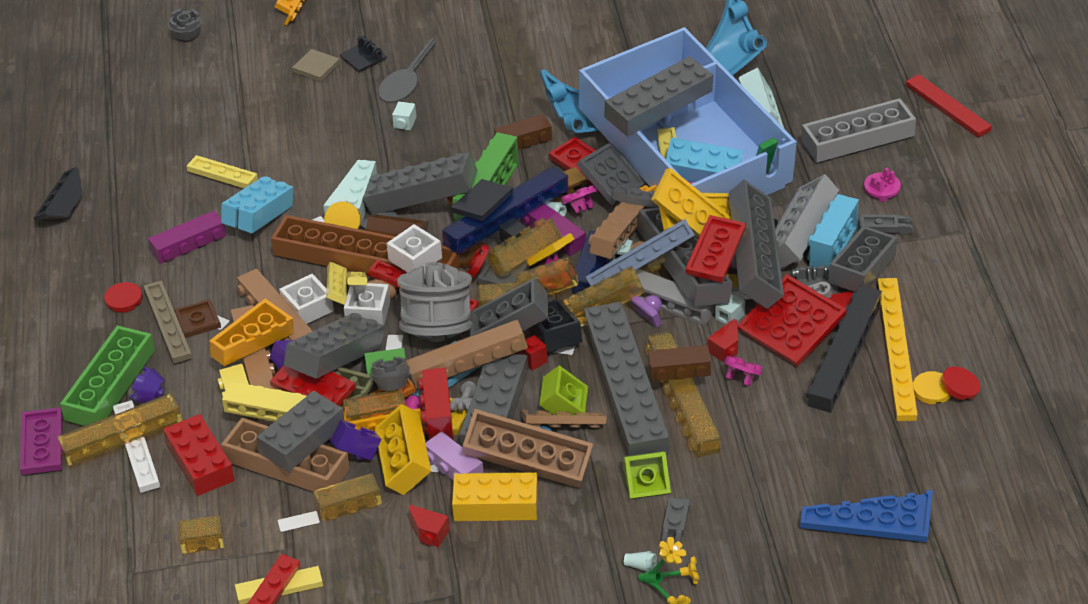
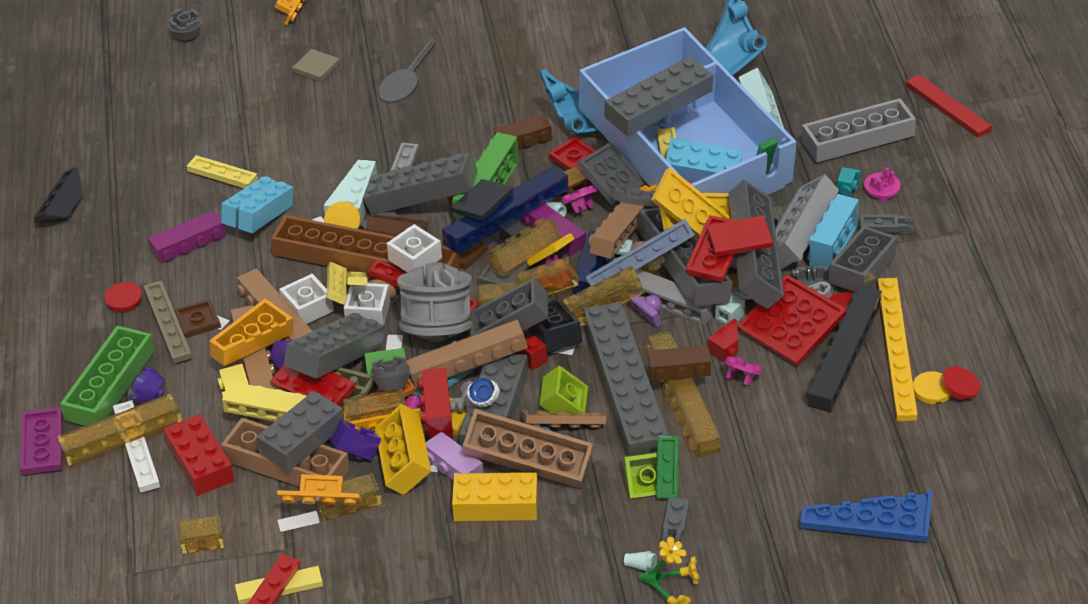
black hinge [340,35,387,71] -> none
light aqua brick [392,101,417,130] -> none
red slope [409,505,450,547] -> none
red tile [466,244,490,279] -> none
none -> light orange bracket [277,474,362,506]
none -> light grey tile [391,143,419,170]
none -> blue hair [467,378,500,408]
none -> green tile [656,436,679,499]
none -> red tile [707,216,773,257]
none -> teal brick [837,167,860,197]

